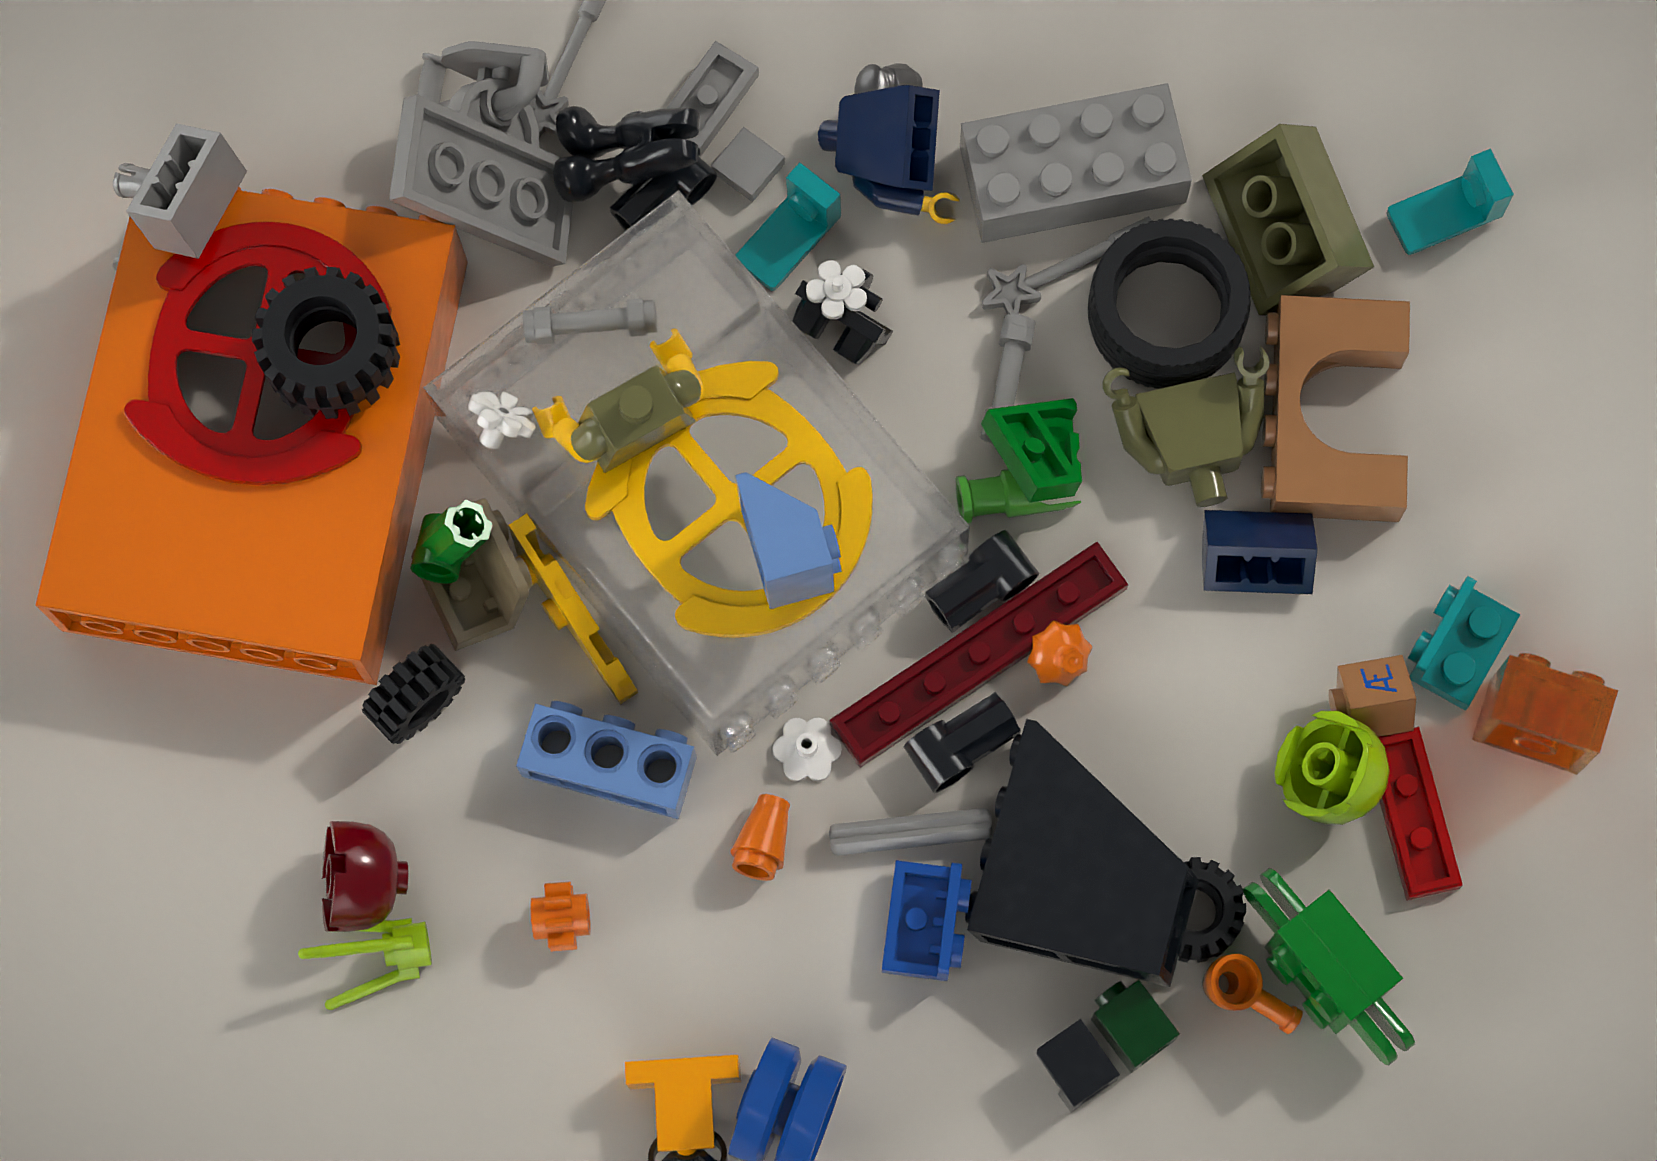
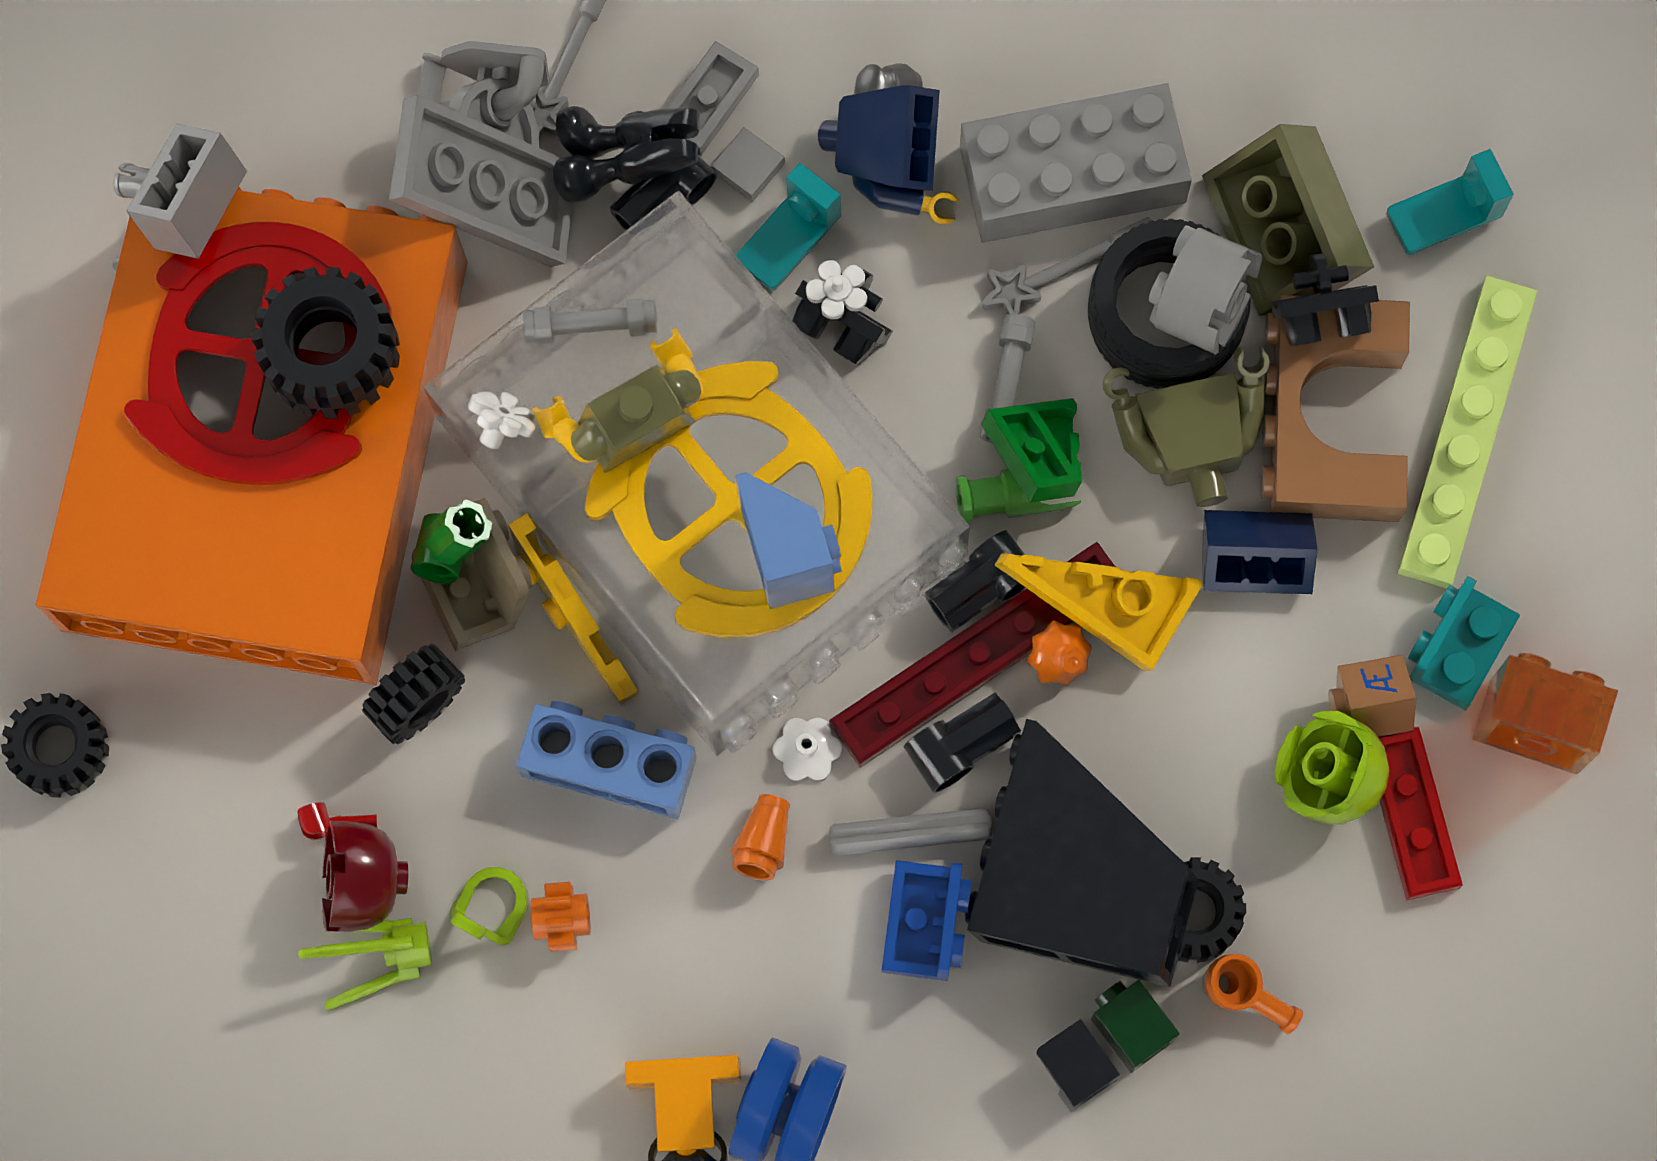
green brick [1243,868,1415,1066] -> none
none -> black tyre [1,693,109,798]
none -> red hand [297,802,377,840]
none -> lime piece [450,867,528,946]
none -> yellow wing [995,553,1203,671]
none -> light grey brick [1148,225,1262,355]
none -> black hips [1271,253,1379,346]
none -> yellowish green plate [1397,275,1538,589]

